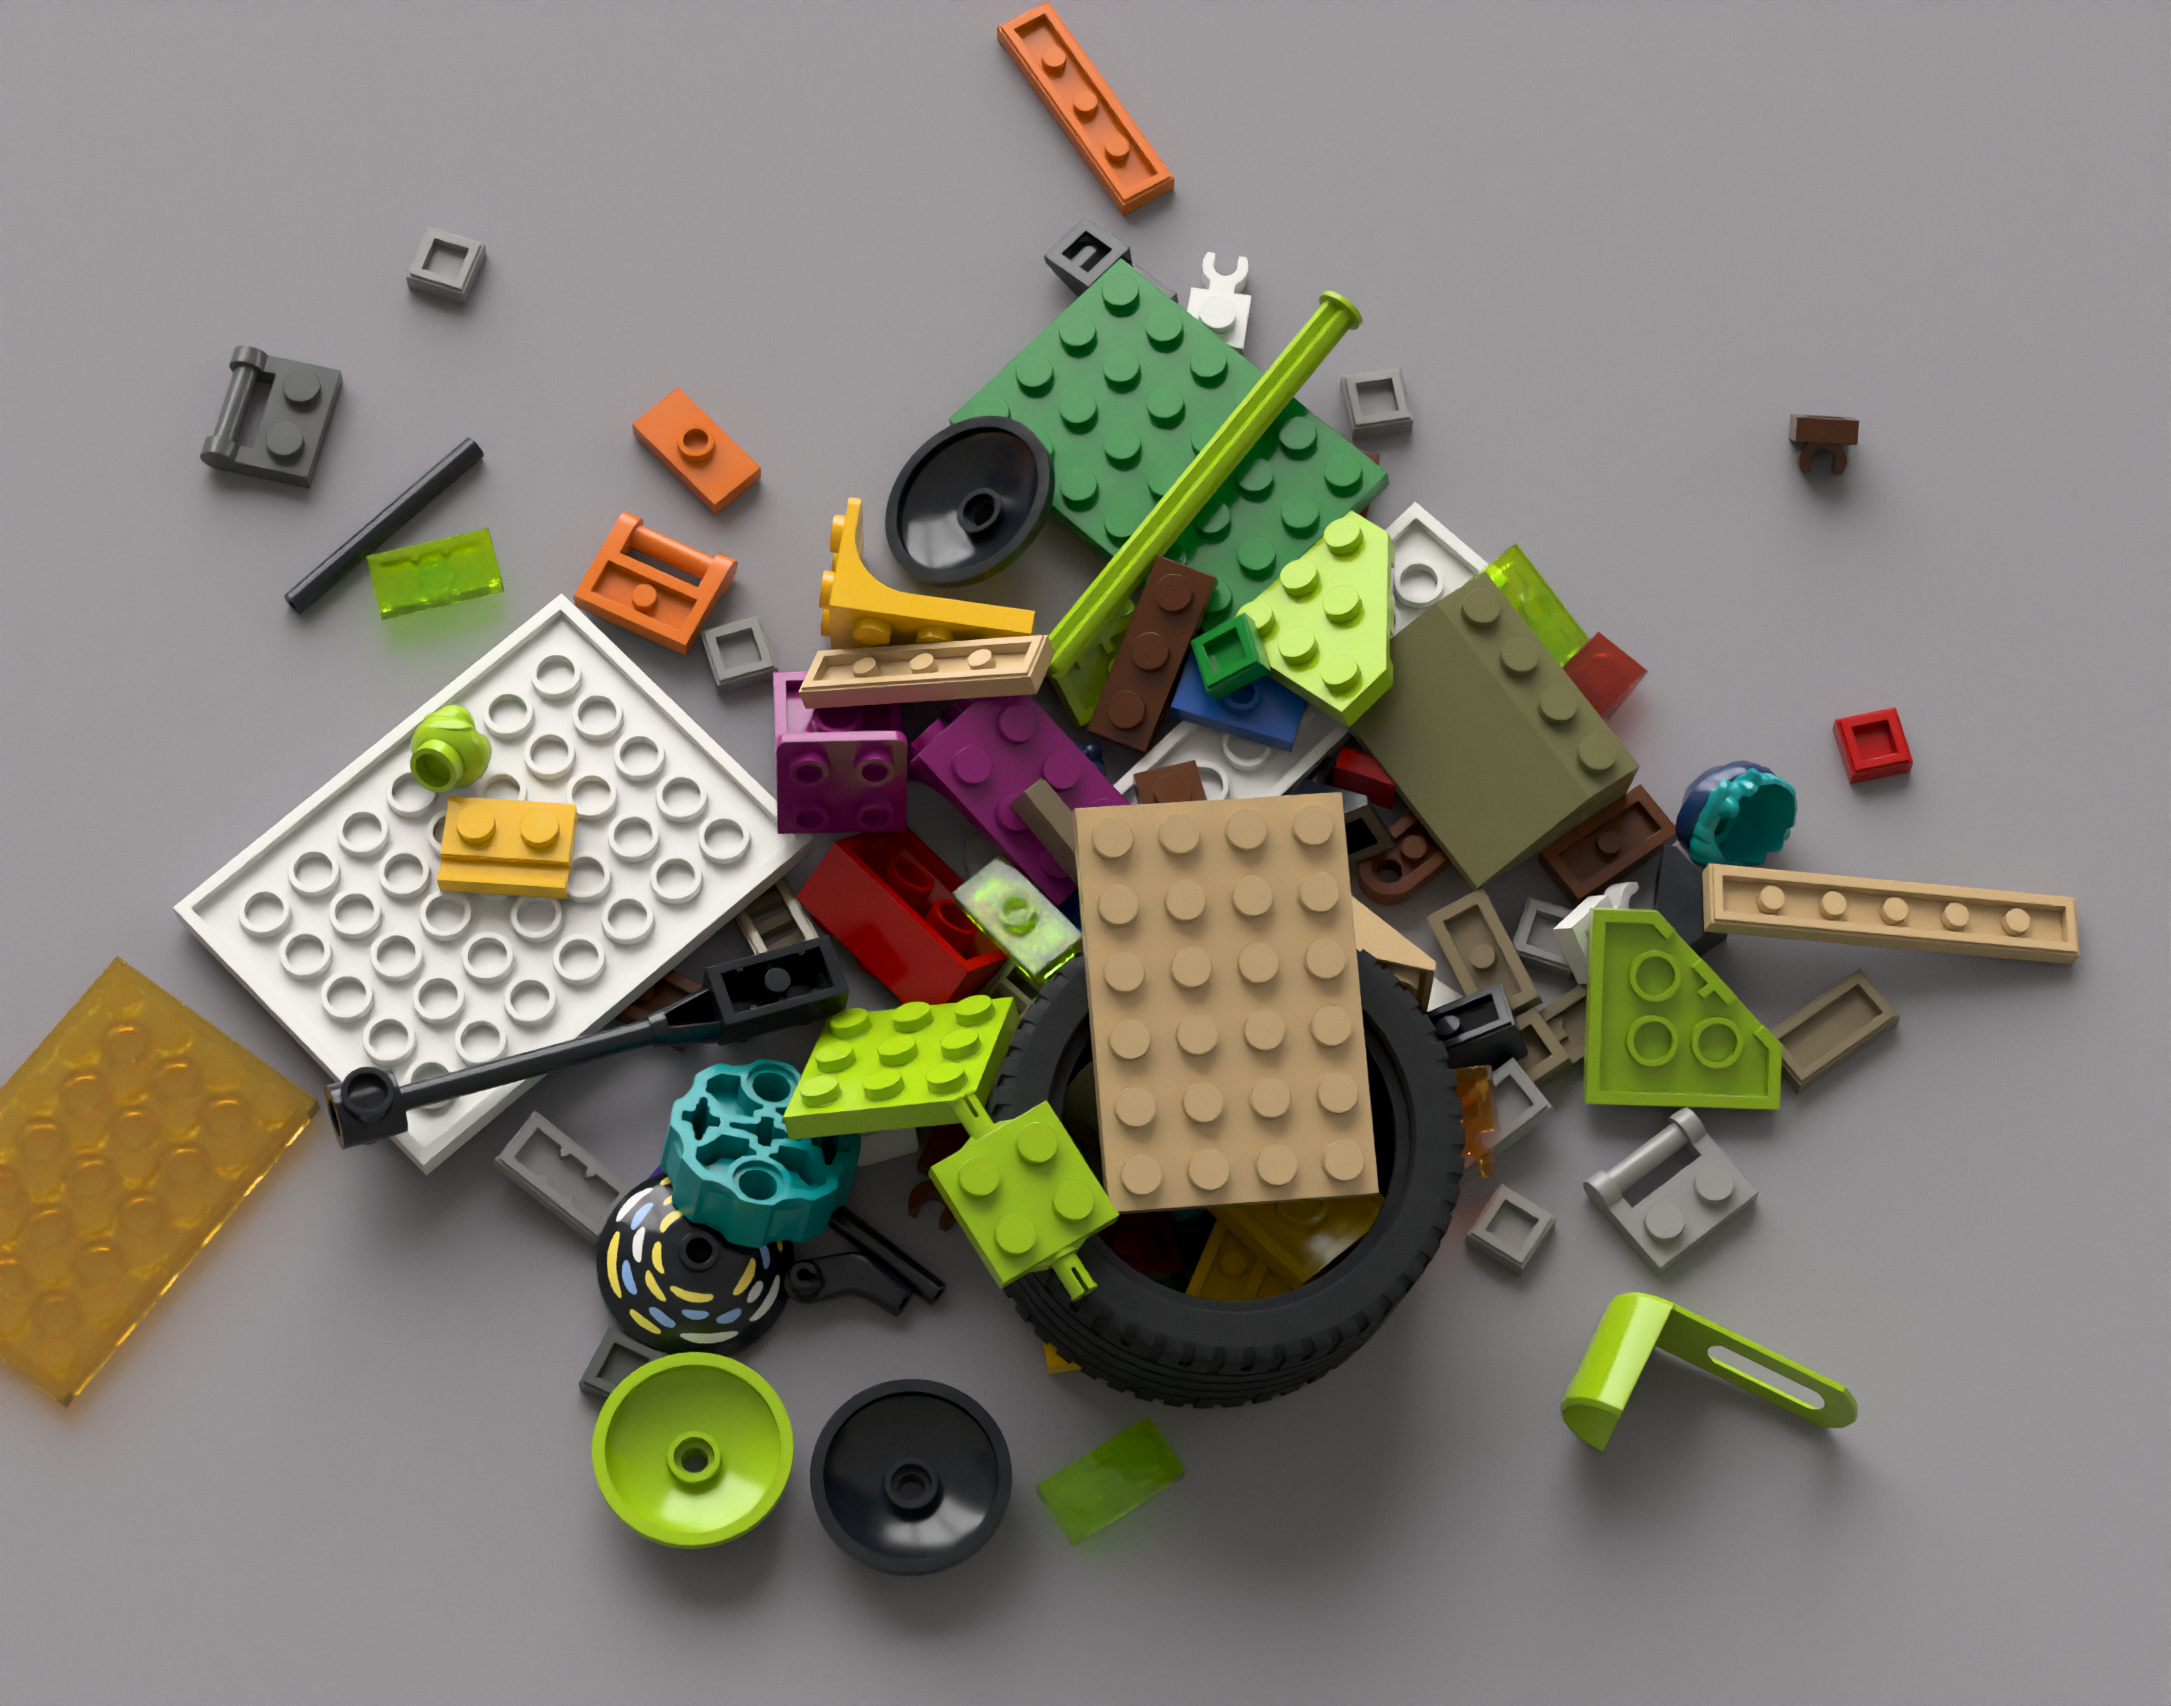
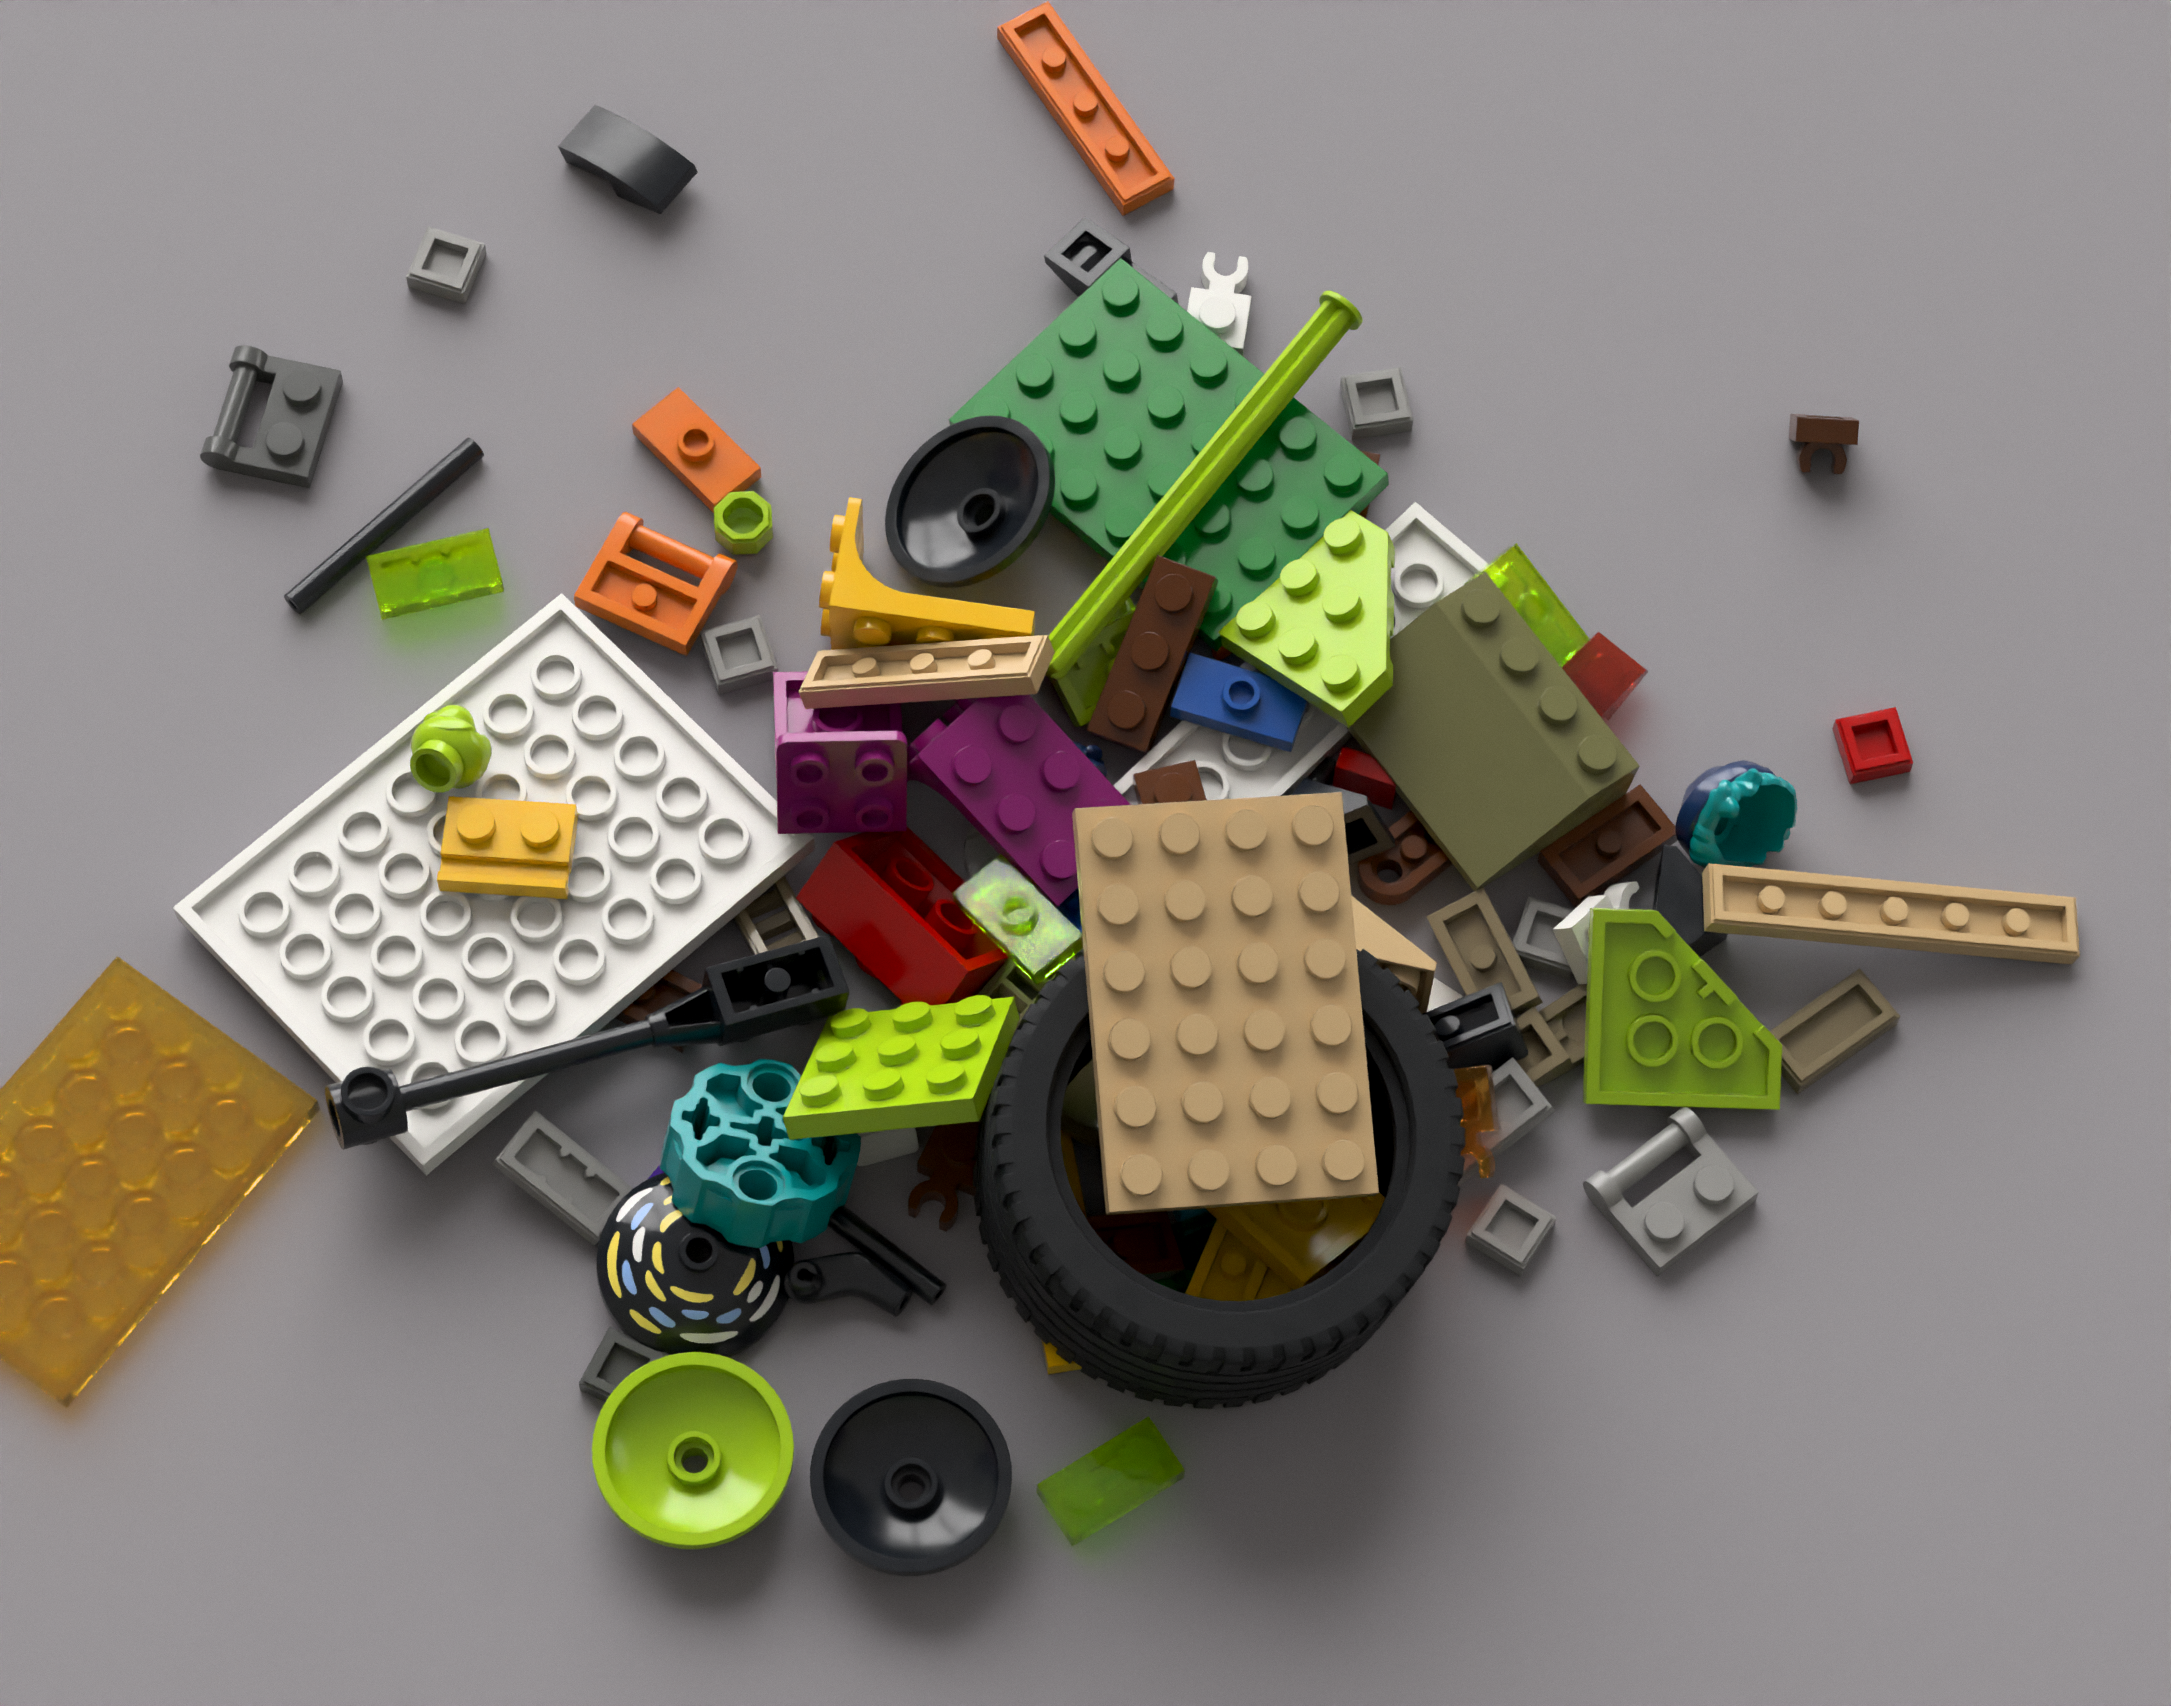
lime plate [928,1090,1119,1302] -> none
dark tan tile [1010,779,1078,887] -> none
green tile [1190,612,1271,701] -> none
lime piece [1560,1292,1858,1453] -> none
none -> slope [558,105,698,214]
none -> lime tile [714,491,773,555]

